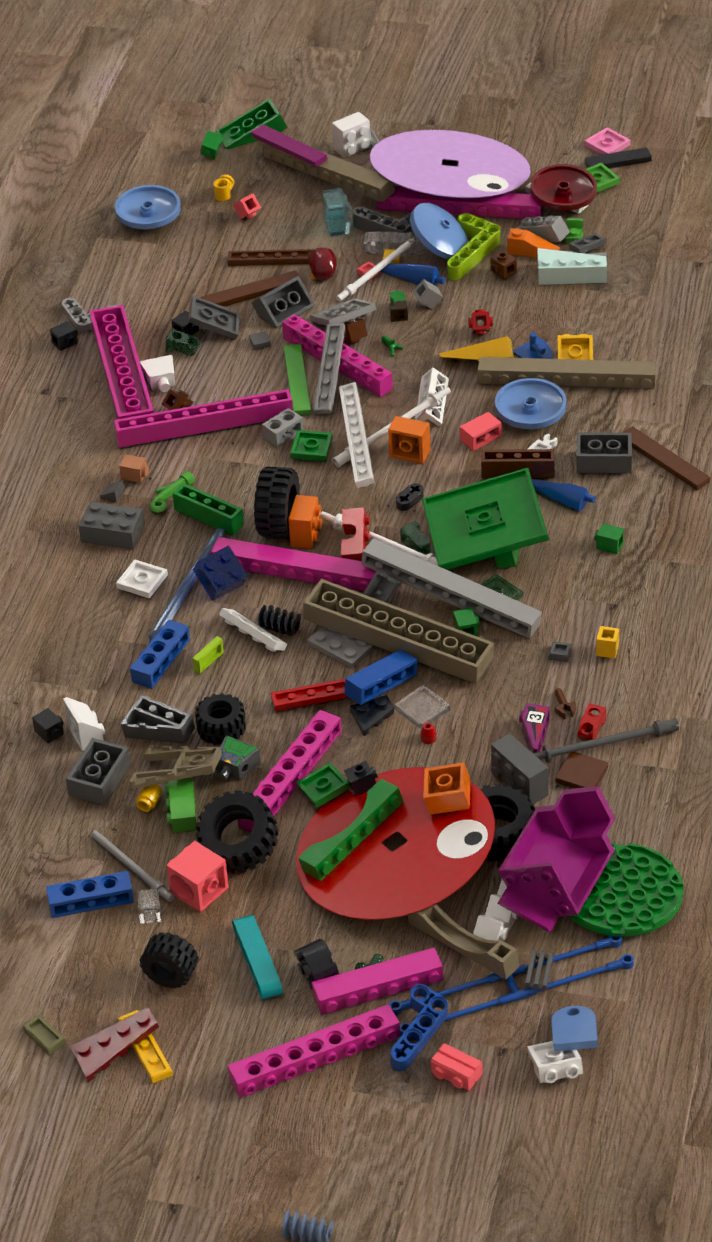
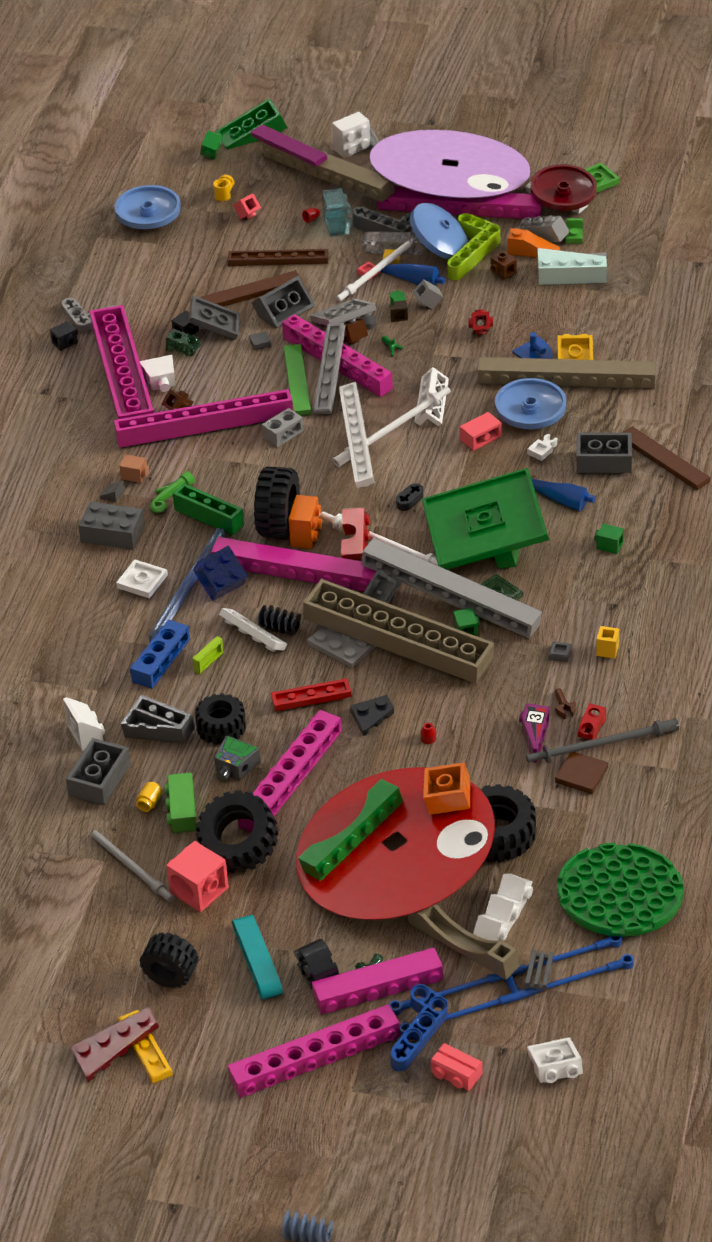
olive tile [22,1014,67,1055] -> none
black brick [32,708,64,743] -> none
blue brick [46,871,134,918] -> none
dark tan wing [130,745,222,789] -> none
clear brick [138,889,161,924] -> none
green plate [290,430,333,461] -> none
green plate [296,762,351,808] -> none
dark red piece [308,247,337,281] -> none
blue brick [344,649,418,705] -> none
black brick [344,761,378,797] -> none
orange brick [388,416,431,464] -> none
clear tile [395,685,451,729] -> none
clear green leg [400,521,430,555] -> none
yellow wedge [439,336,514,361] -> none
reddish brown brick [481,449,555,478] -> none
dark grey brick [490,733,549,804] -> none
magenta panel [497,786,615,933] -> none
medium blue tile [552,1006,598,1052] -> none
dark grey plate [569,233,606,254] -> none
bright pink tile [585,127,630,155] -> none
black tile [585,147,652,168] -> none
none -> red hose [302,208,320,223]
none -> dark grey tile [359,315,376,330]

